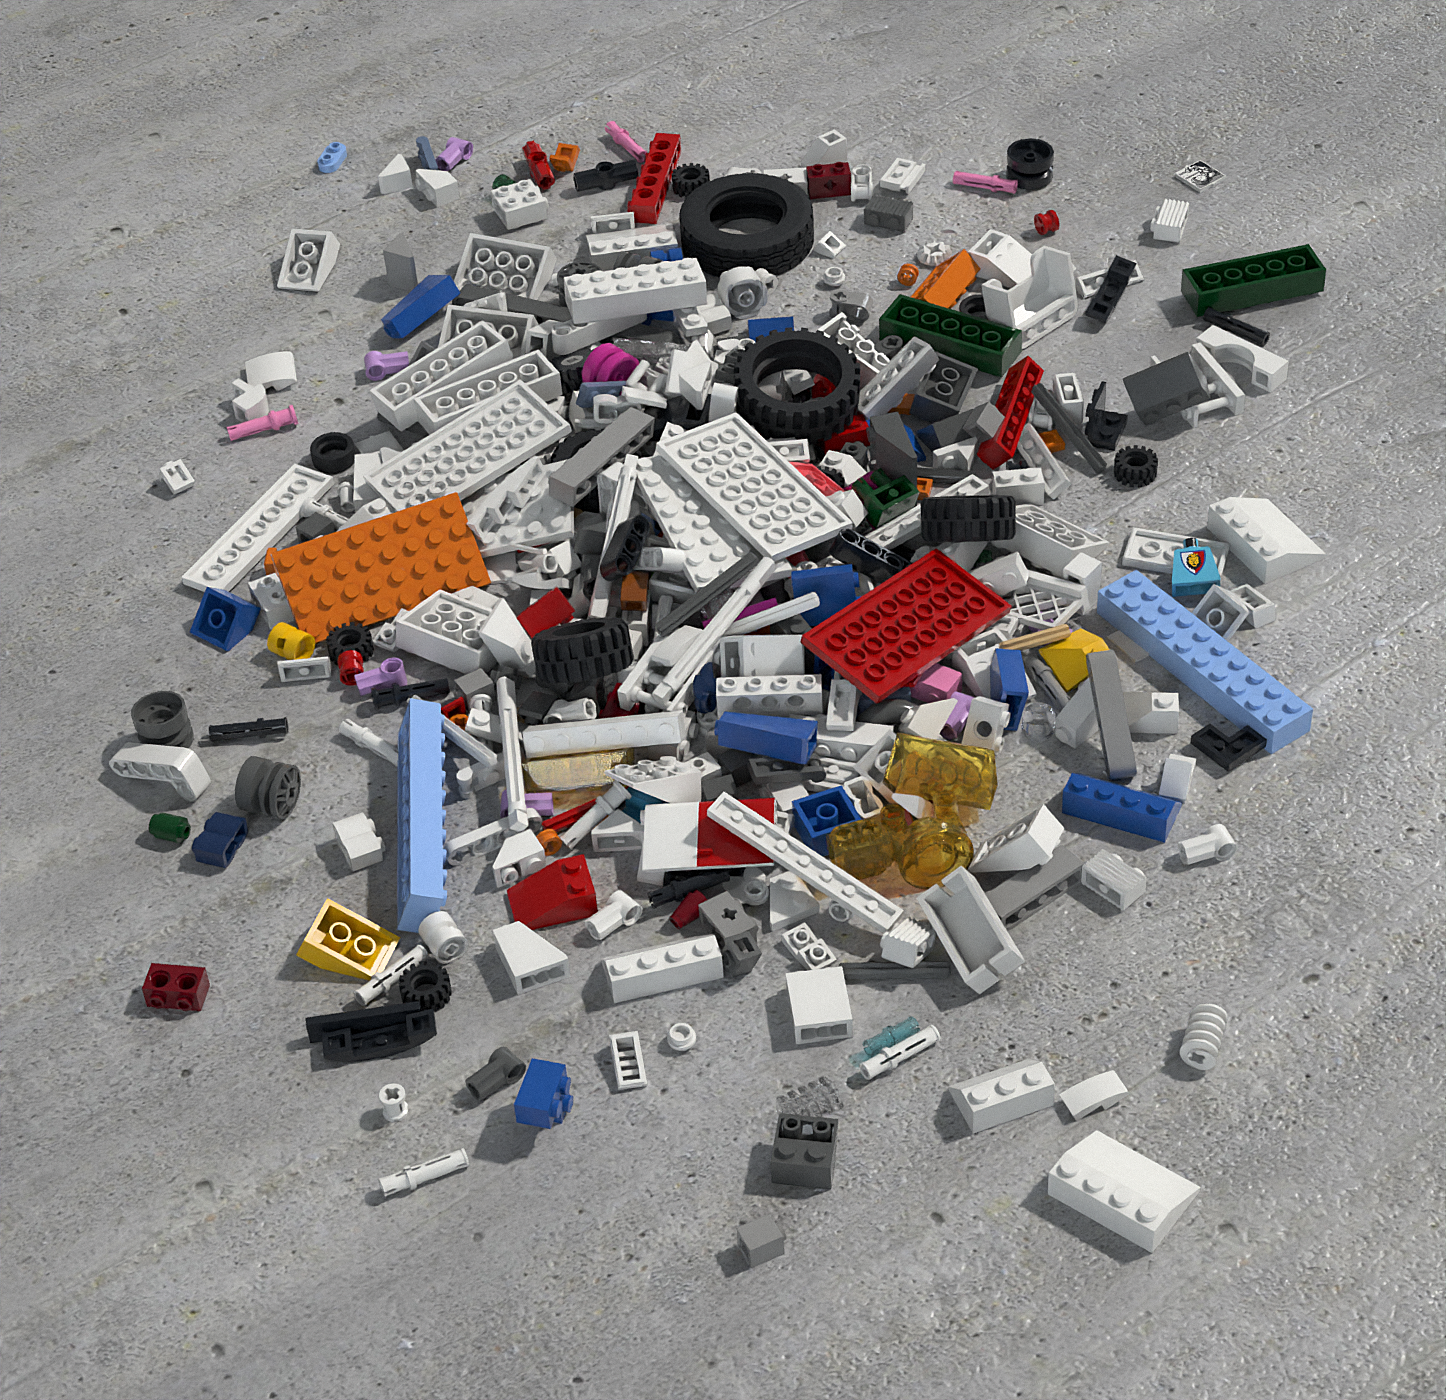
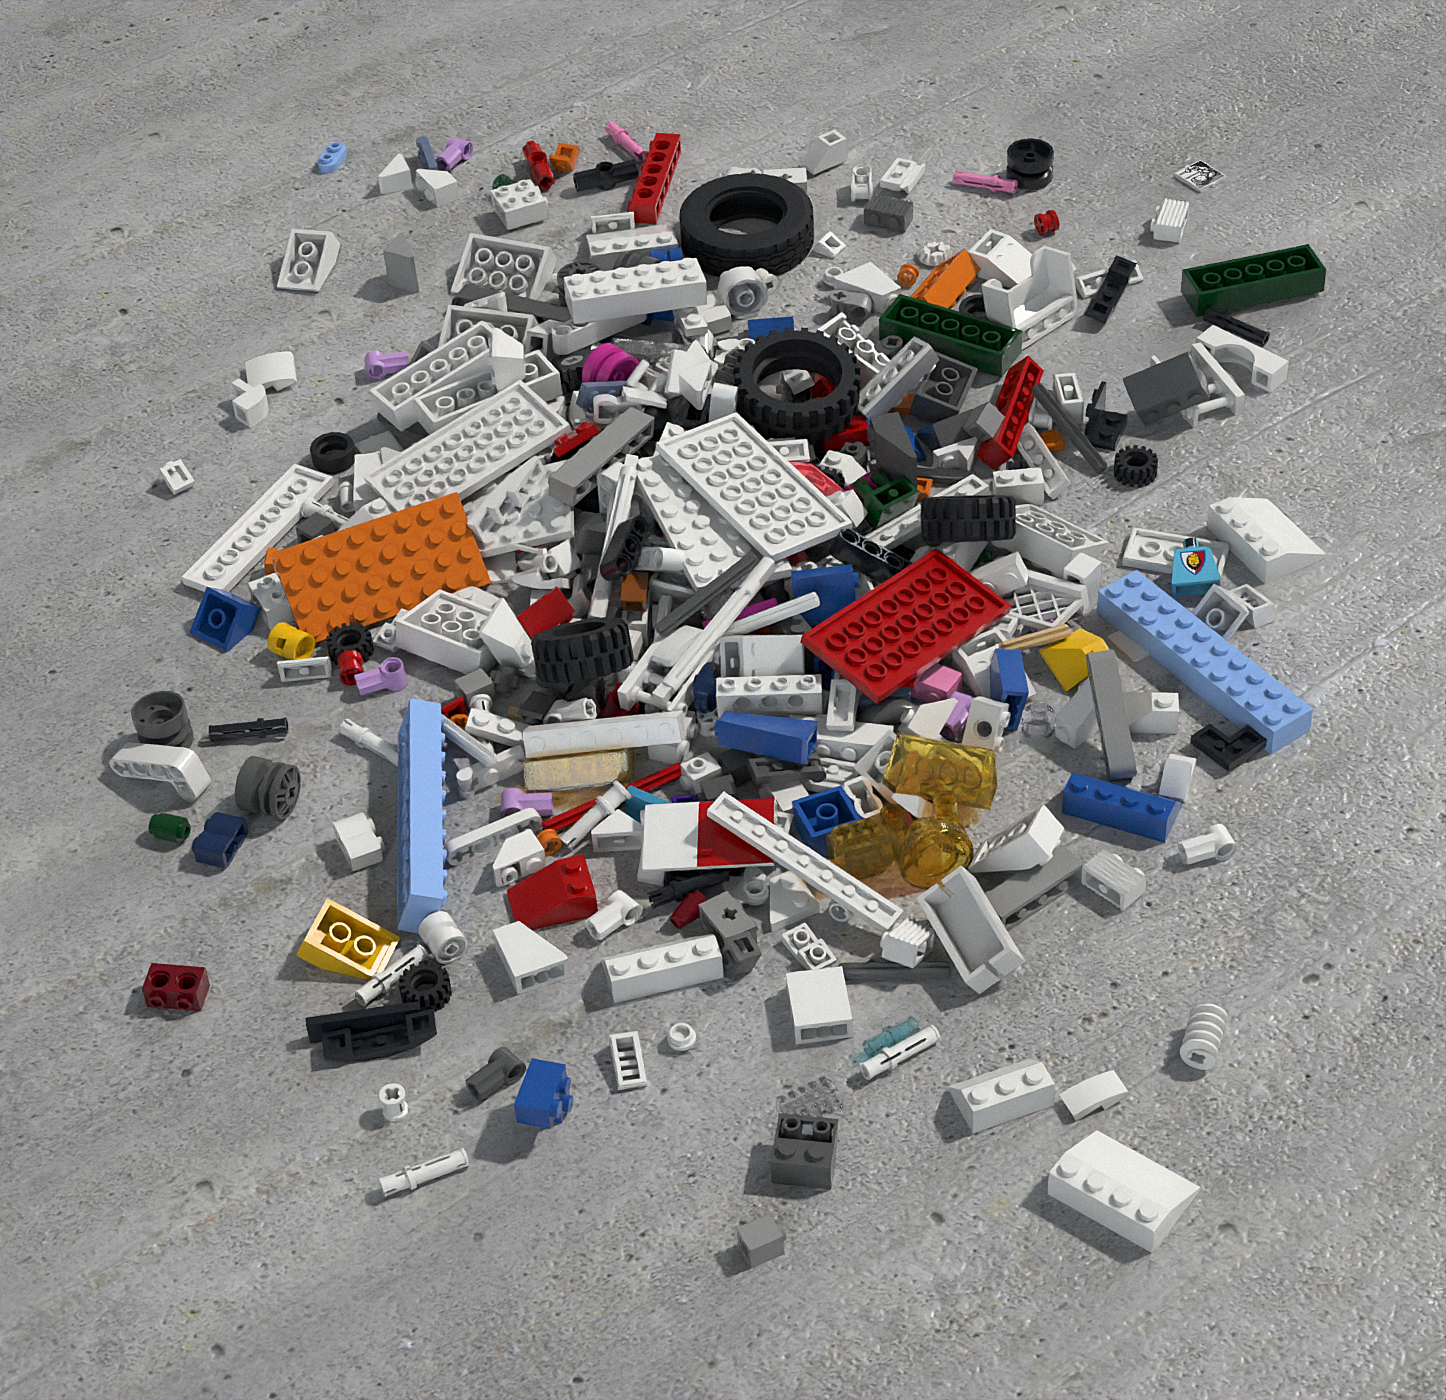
bright pink pin [226,405,298,441] -> none
black pin [371,677,450,710] -> none
blue slope [381,275,461,339] -> none
white piece [496,676,528,833] -> none
white slope [604,756,701,803] -> none
black tyre [671,163,710,199] -> none
dark red brick [806,162,851,200] -> none
light grey pin [1023,653,1071,712] -> none
none -> white slope [488,328,526,393]
none -> red wing [551,420,599,457]
none -> white slope [834,262,901,313]

